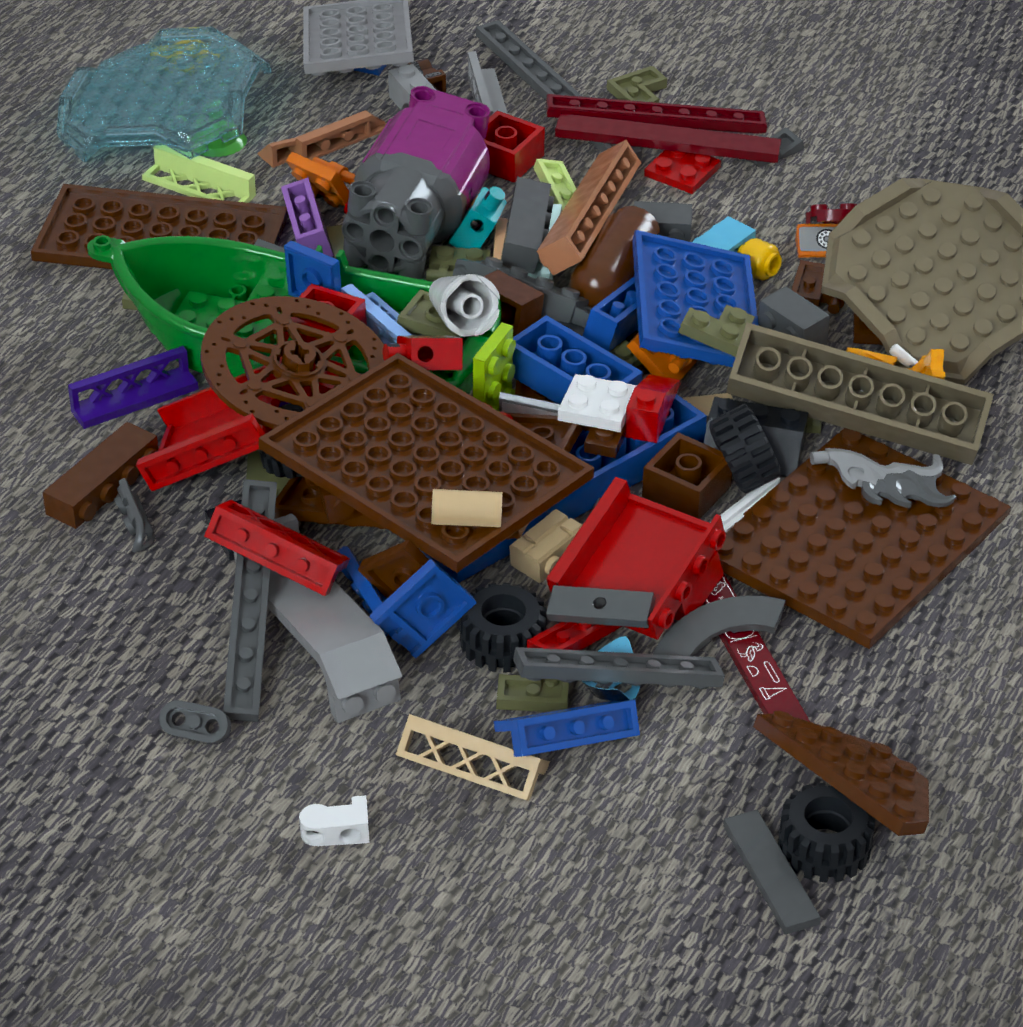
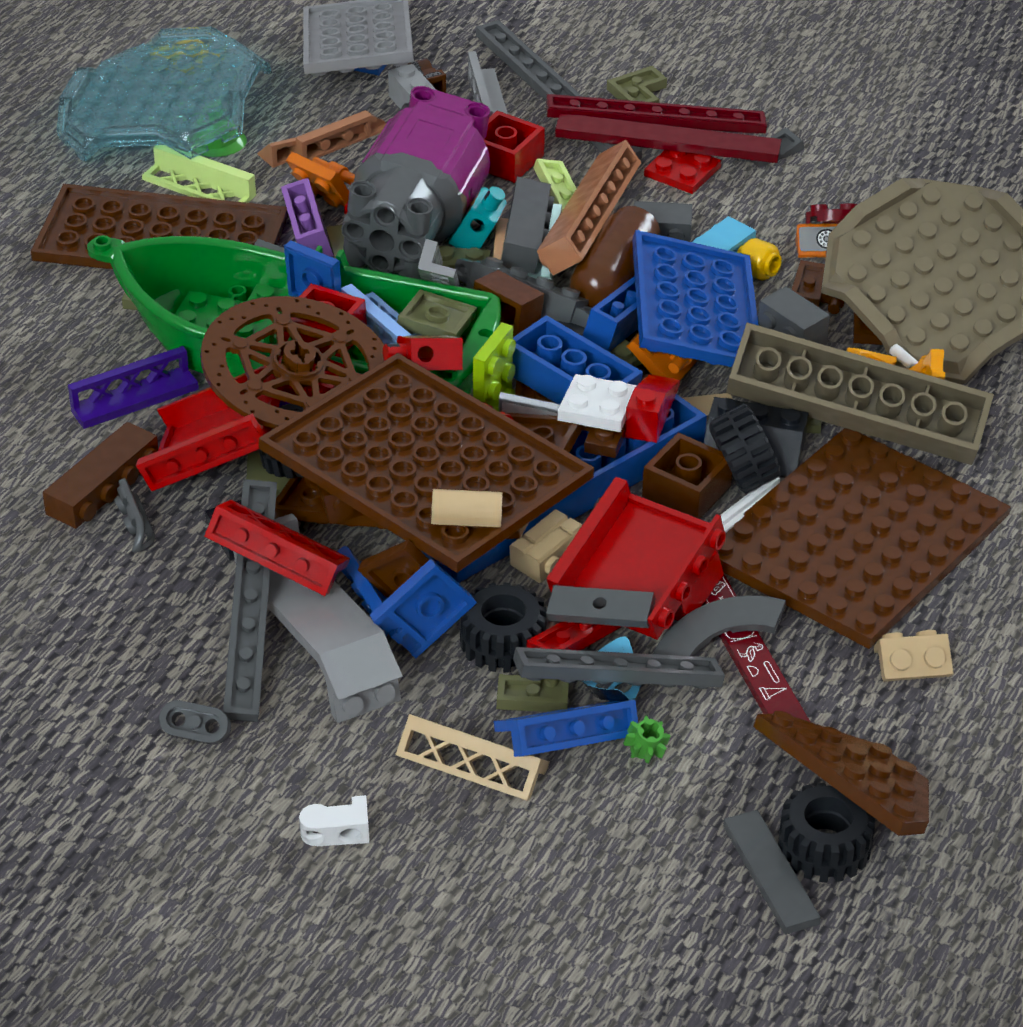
white cone [429,274,500,337] -> none
olive plate [678,305,755,357] -> none
piece [810,448,956,508] -> none
none -> light grey fence [417,239,460,287]
none -> bright green gear [623,716,671,763]
none -> tan bracket [873,630,954,682]

